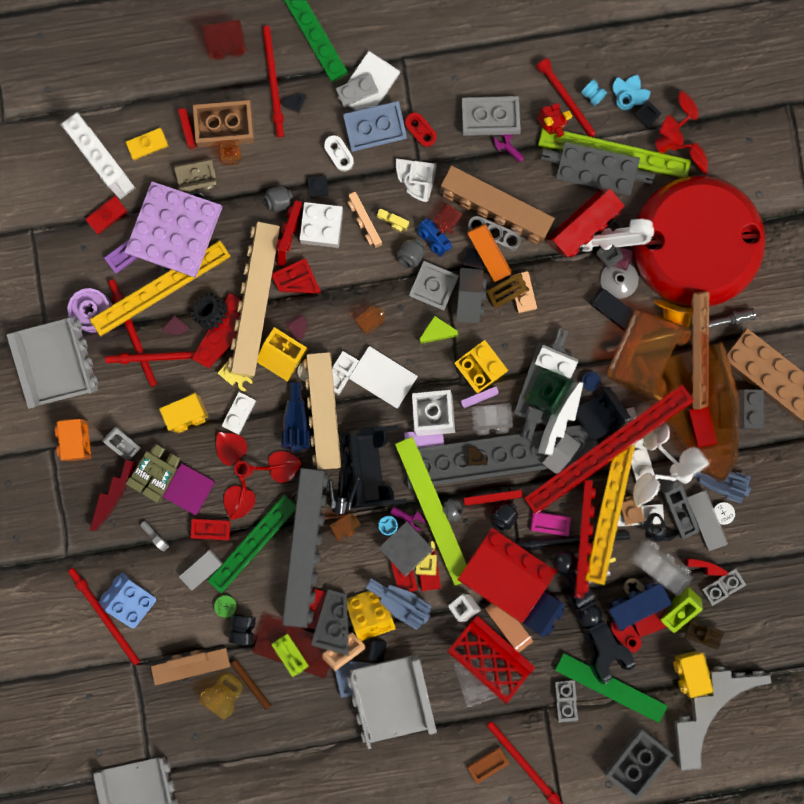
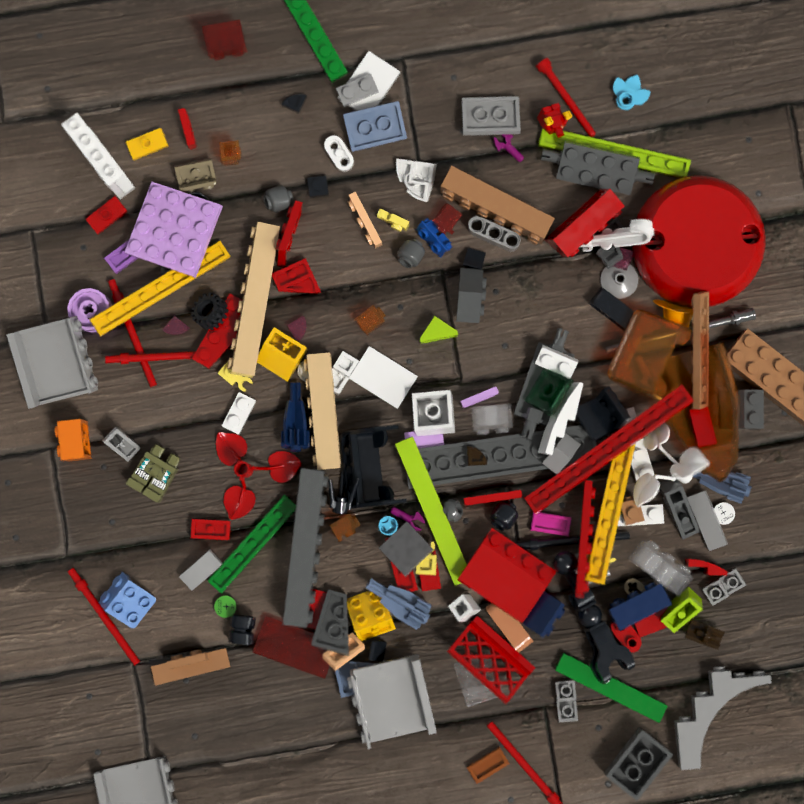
dark red slope [90,460,136,531] -> none
light grey bar [140,521,169,552] -> none
yellow brick [160,394,209,434] -> none
magenta tile [163,463,215,516] -> none
medium nougat brick [193,100,255,148] -> none
clear yellow piece [200,673,243,720] -> none
reddish brown bar [231,659,272,710] -> none
red bar [262,26,284,138] -> none
lime hinge [271,634,309,677] -> none
white brick [300,202,343,248] -> none
red plate [405,113,437,147] -> none
light grey plate [409,261,459,311] -> none
yellow slope [454,340,508,394] -> none
orange tile [468,223,512,282] -> none
pearl gold tile [487,273,530,308] -> none
light nougat plate [509,272,537,313] -> none
medium azure wheel [581,79,608,106] -> none
dark blue plate [581,372,601,391] -> none
black plate [634,101,662,129] -> none
black piece [641,513,679,542] -> none
red plant [655,90,708,175] -> none
yellow brick [673,650,713,698] -> none

